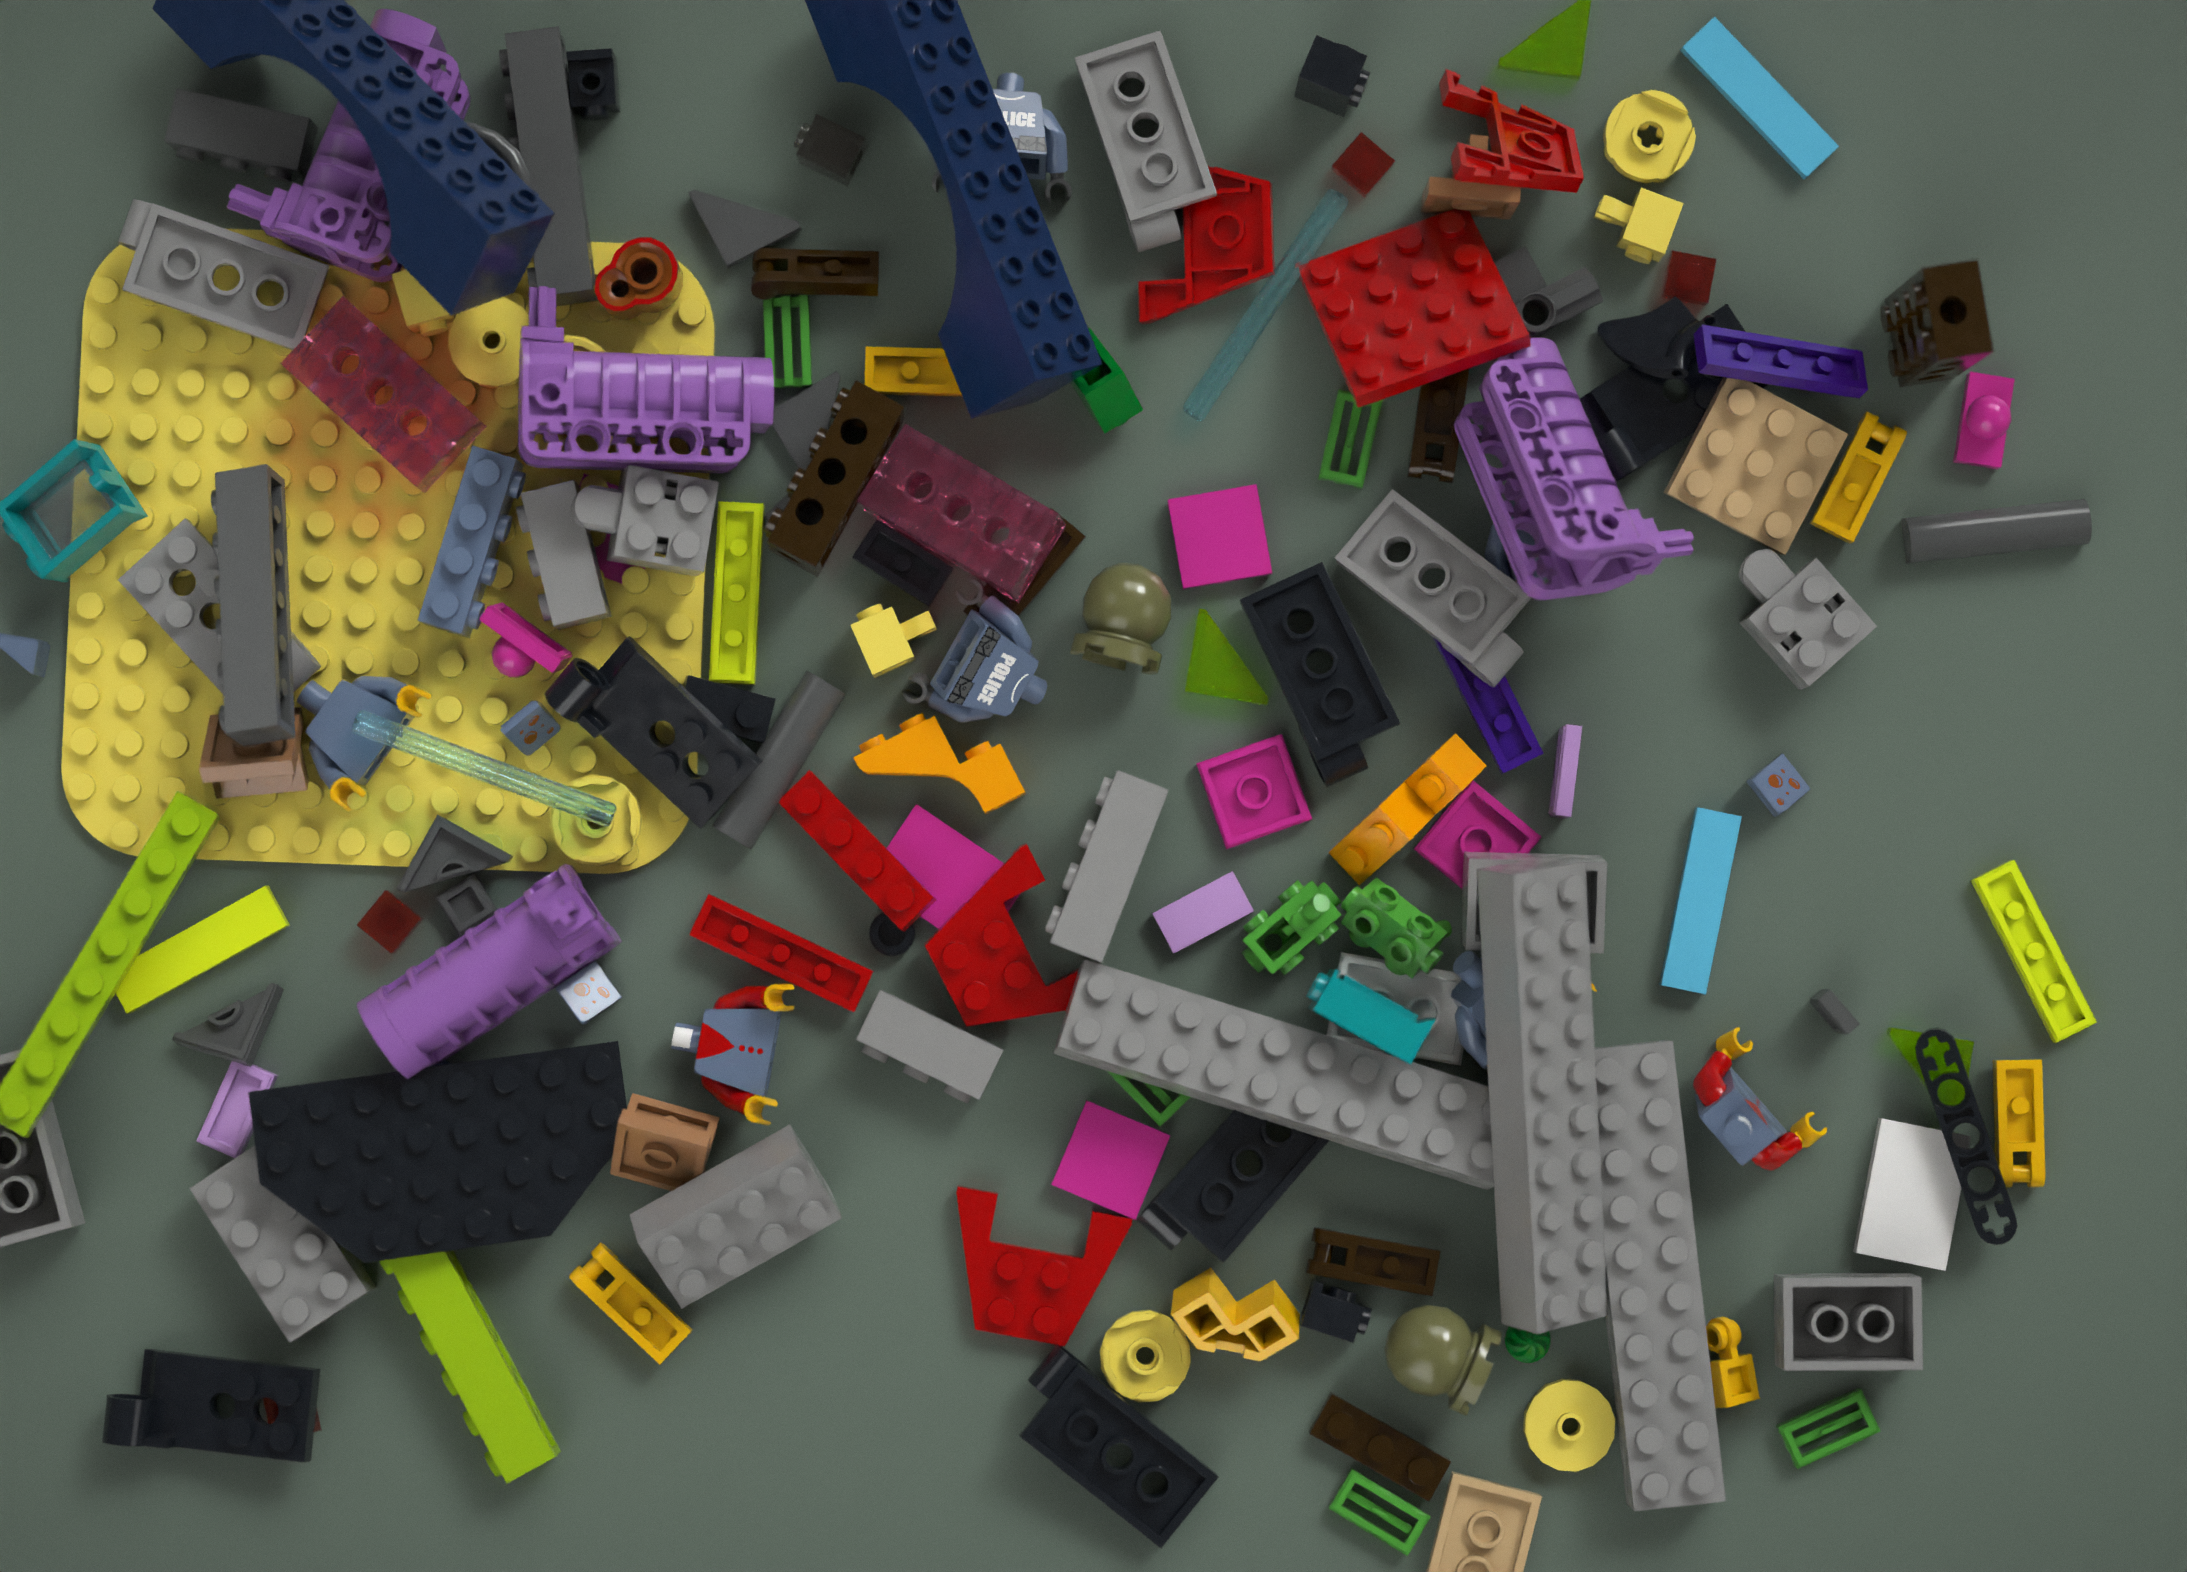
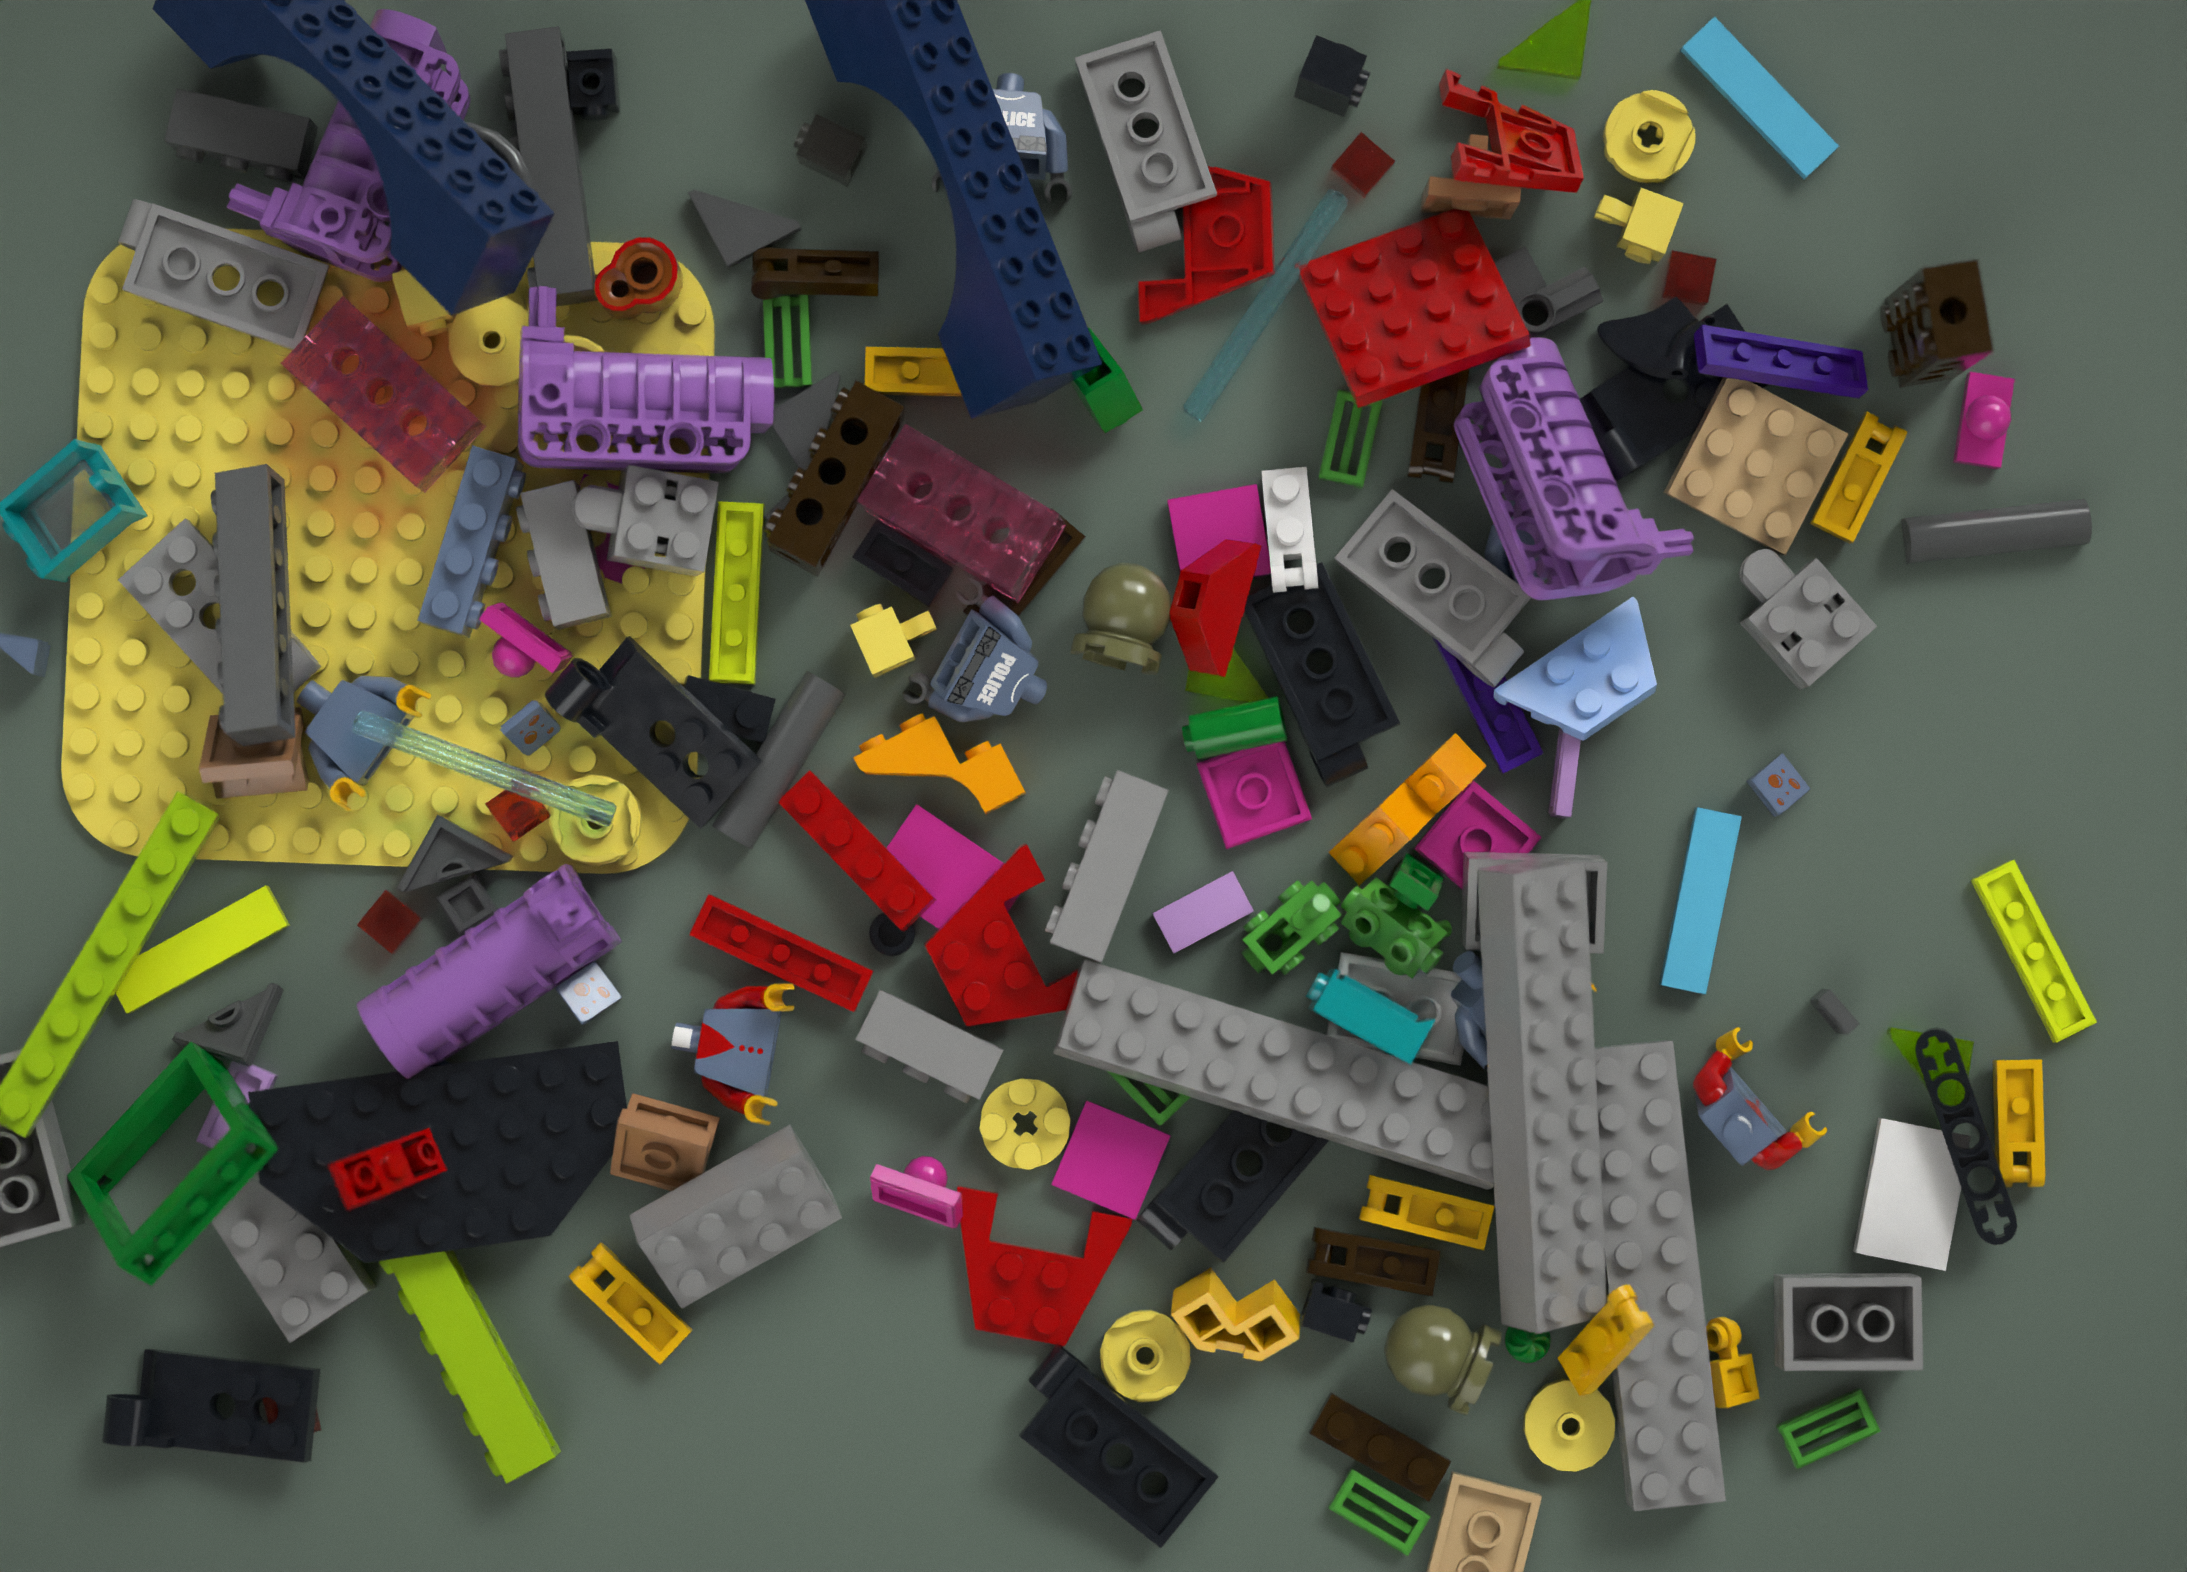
none -> green window [67,1041,278,1286]
none -> red slope [329,1128,447,1211]
none -> clear red plate [485,778,550,842]
none -> dark pink tile [870,1156,963,1229]
none -> light yellow plate [979,1078,1071,1170]
none -> red slope [1169,539,1262,677]
none -> green brick [1182,696,1288,760]
none -> white plate [1261,467,1318,593]
none -> yellow plate [1359,1175,1495,1250]
none -> green plate [1390,852,1444,911]
none -> light blue wing [1494,596,1657,741]
none -> yellow plate [1557,1285,1654,1396]

